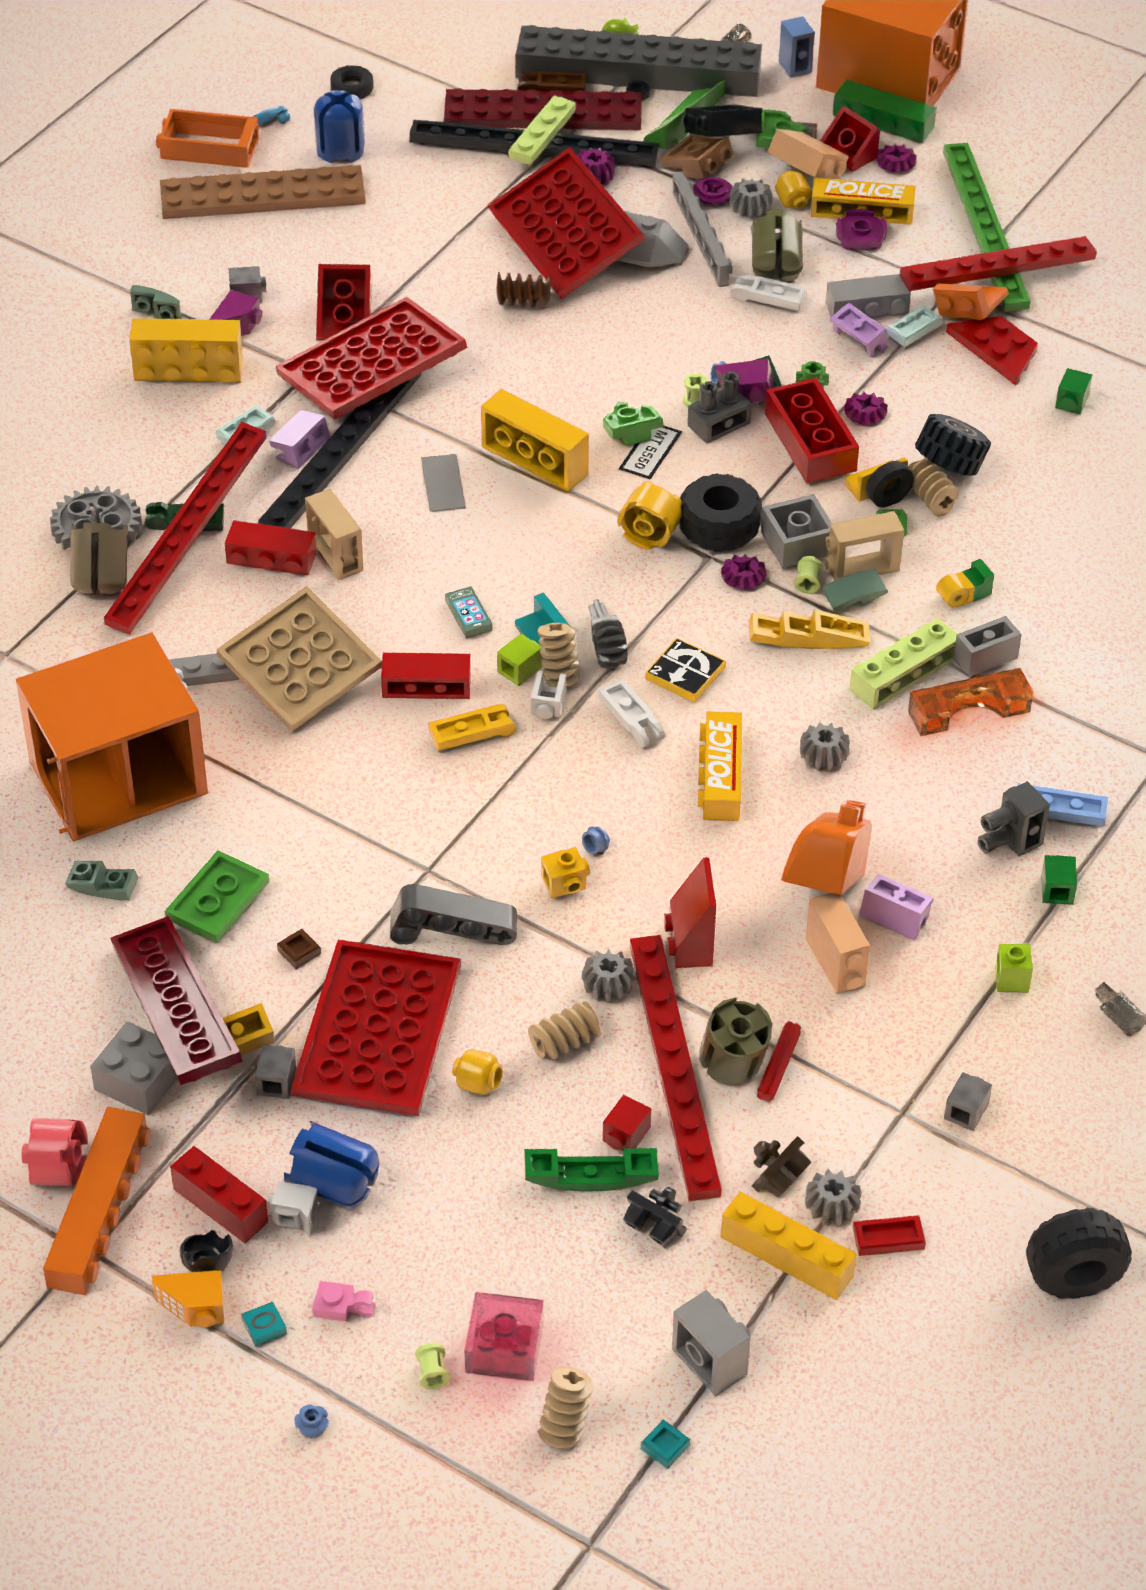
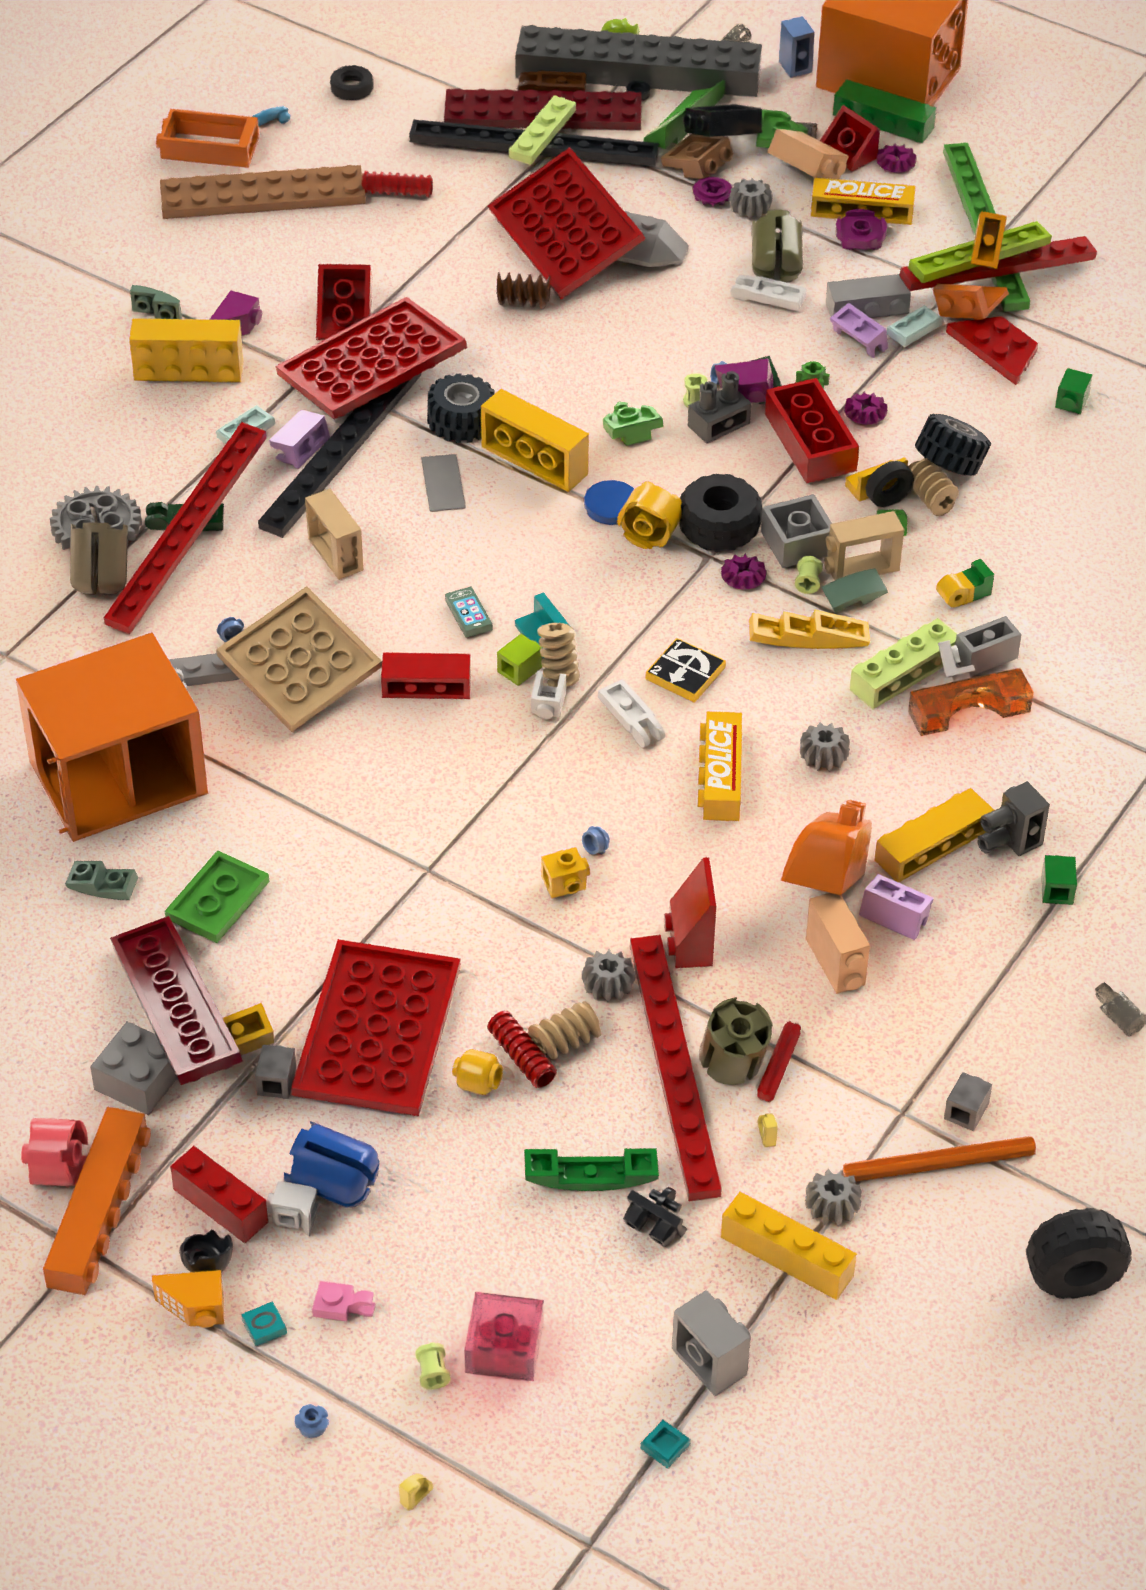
red brick [224,520,317,576] -> none
flat silver brick [228,266,267,303] -> none
reddish brown tile [277,928,321,969] -> none
blue cylinder [313,90,365,163] -> none
dark grey beam [390,884,517,945] -> none
yellow plate [428,704,517,751] -> none
tan piece [537,1366,594,1448] -> none
magenta gear [577,148,615,185] -> none
dark grey gear [588,599,628,668] -> none
red brick [602,1094,652,1151] -> none
sticker [618,425,683,480] -> none
light grey plate [672,171,732,287] -> none
dark brown hips [752,1136,812,1198] -> none
yellow head [775,170,812,209] -> none
red tile [853,1215,926,1256] -> none
lime brick [995,944,1033,993] -> none
light blue plate [1018,783,1108,827] -> none
none -> medium blue plate [216,617,244,642]
none -> red piece [362,170,433,198]
none -> light yellow tile [399,1474,433,1510]
none -> black wheel [427,373,495,443]
none -> red piece [487,1010,557,1088]
none -> blue tile [584,480,634,525]
none -> light yellow tile [757,1113,778,1147]
none -> orange axle [843,1136,1036,1182]
none -> yellow brick [874,788,994,883]
none -> lime plate [908,221,1052,283]
none -> white bracket [938,640,975,682]
none -> light orange slope [971,211,1007,269]

